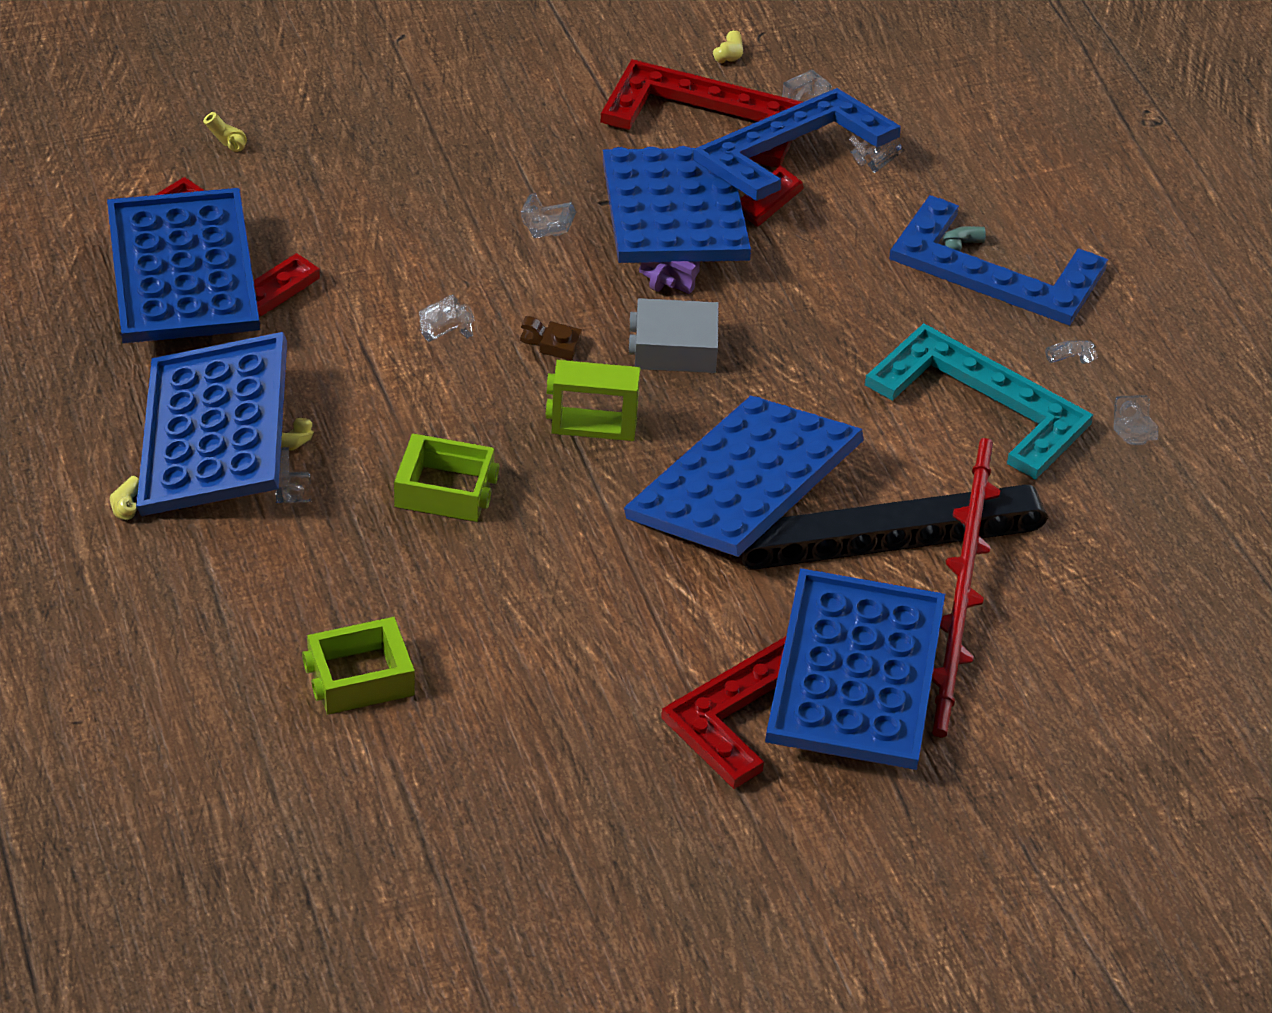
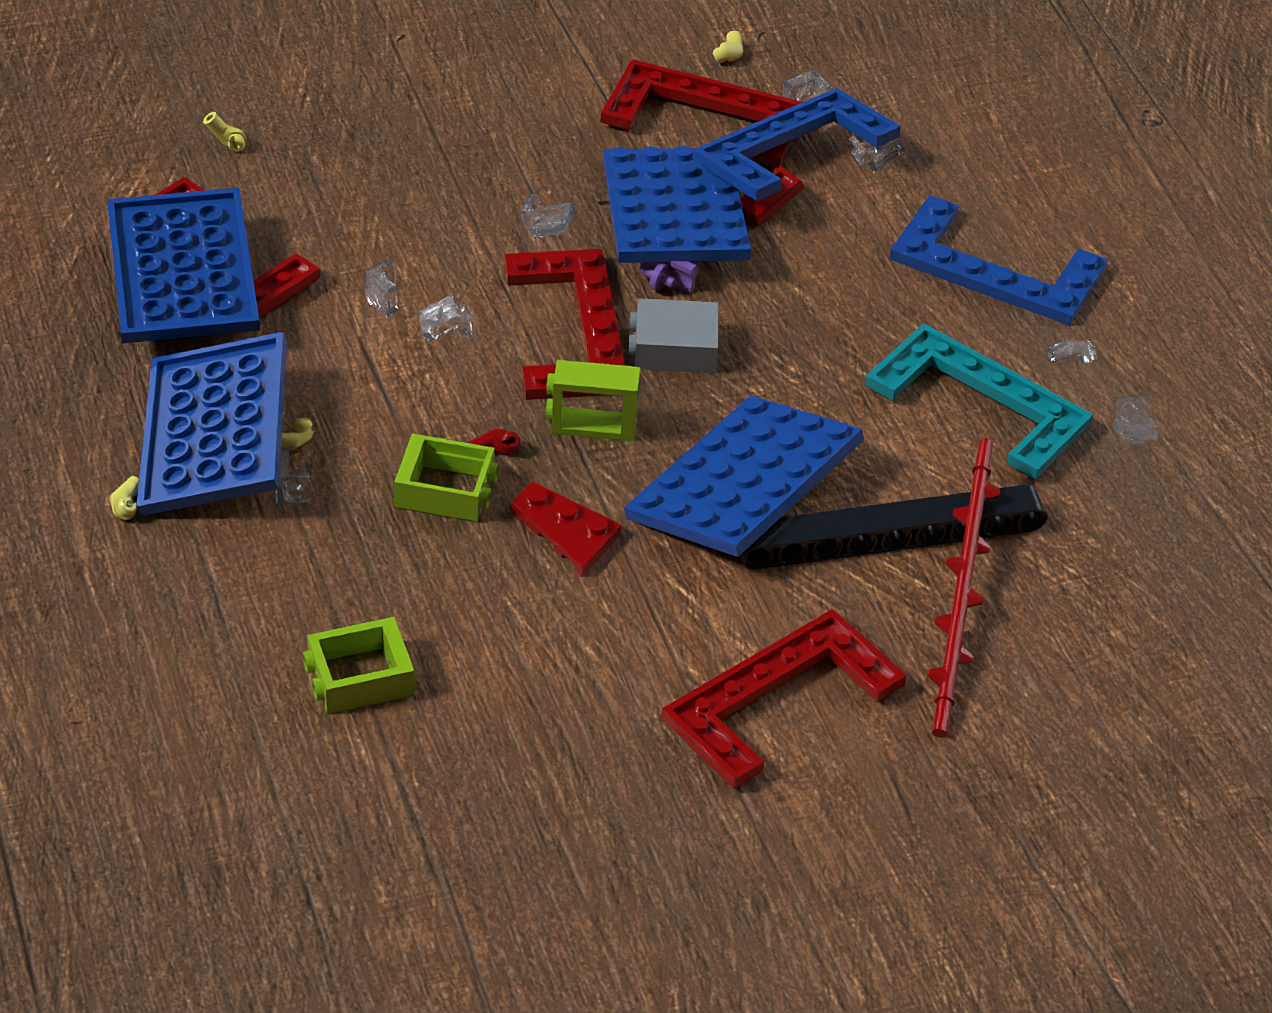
reddish brown plate [520,316,582,361] -> none
blue plate [765,568,945,770] -> none
sand green arm [943,226,986,251] -> none
none -> clear bracket [364,259,397,317]
none -> red arm [467,428,521,454]
none -> red plate [504,249,625,400]
none -> red wing [512,481,621,577]

